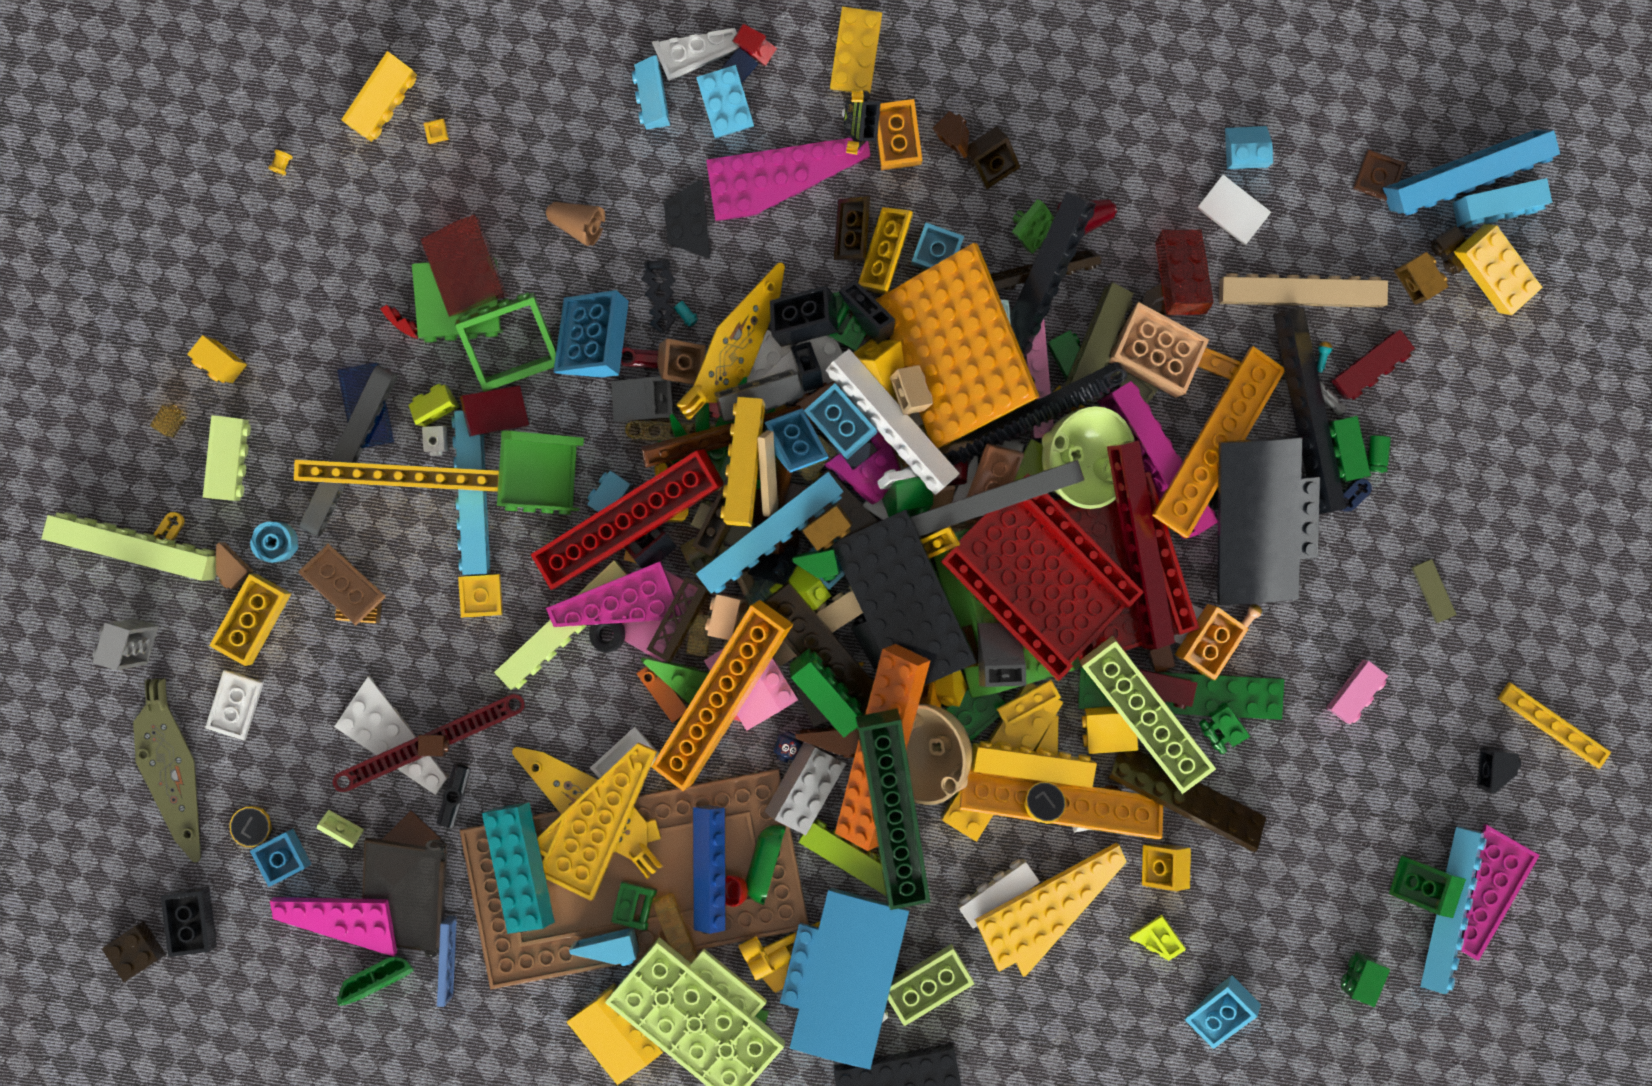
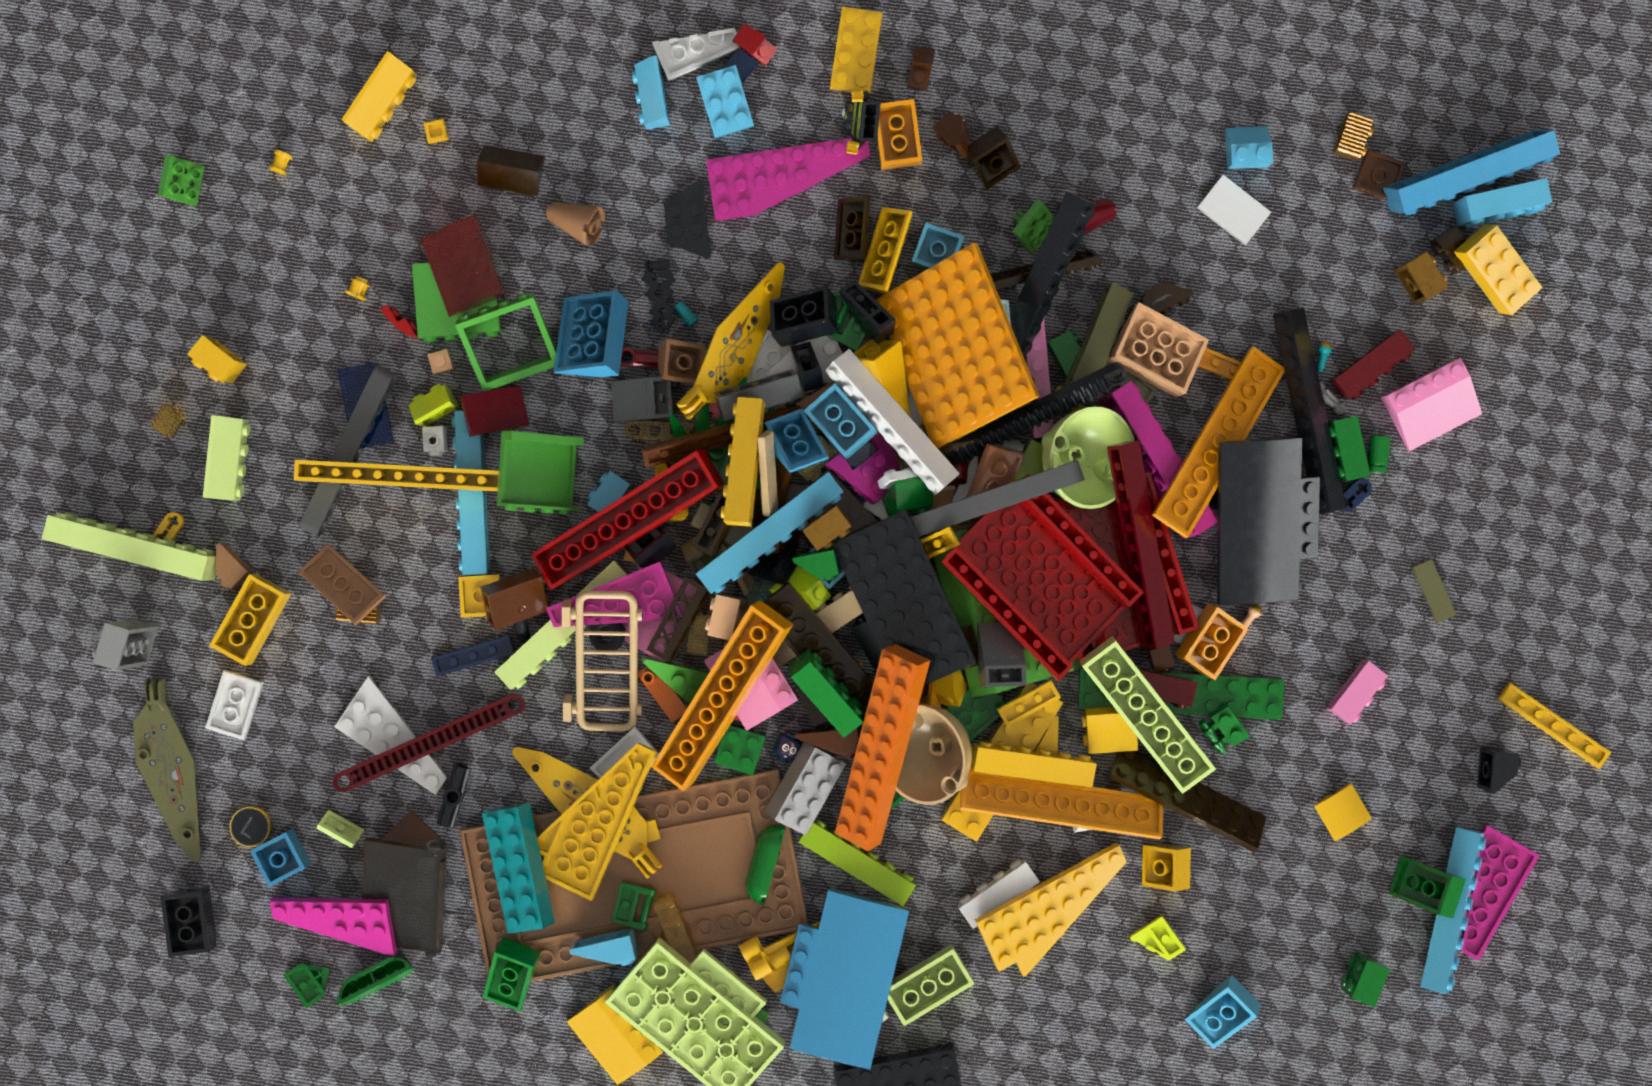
dark brown brick [102,921,166,983] -> none
medium azure brick [250,522,299,563] -> none
reddish brown brick [418,735,450,756] -> none
medium blue tile [437,916,457,1007] -> none
blue brick [693,805,725,934] -> none
red hair [725,875,748,907] -> none
dark green brick [856,709,930,910] -> none
tan brick [890,365,933,415] -> none
black tile [1024,782,1066,824] -> none
clear red brick [1155,229,1214,315] -> none
tan brick [1219,273,1388,308] -> none
none -> bright green plate [158,155,205,206]
none -> green slope [283,963,329,1009]
none -> yellow brick [344,276,370,301]
none -> light nougat plate [427,349,454,375]
none -> dark blue tile [431,634,515,677]
none -> dark brown slope [477,145,545,197]
none -> reddish brown piece [480,568,549,643]
none -> green slope [483,937,541,1012]
none -> tan bar [562,590,642,732]
none -> green brick [714,723,766,776]
none -> reddish brown slope [907,47,935,91]
none -> yellow slope [1314,783,1372,841]
none -> pearl gold brick [1333,111,1374,161]
none -> bright pink slope [1381,358,1482,451]

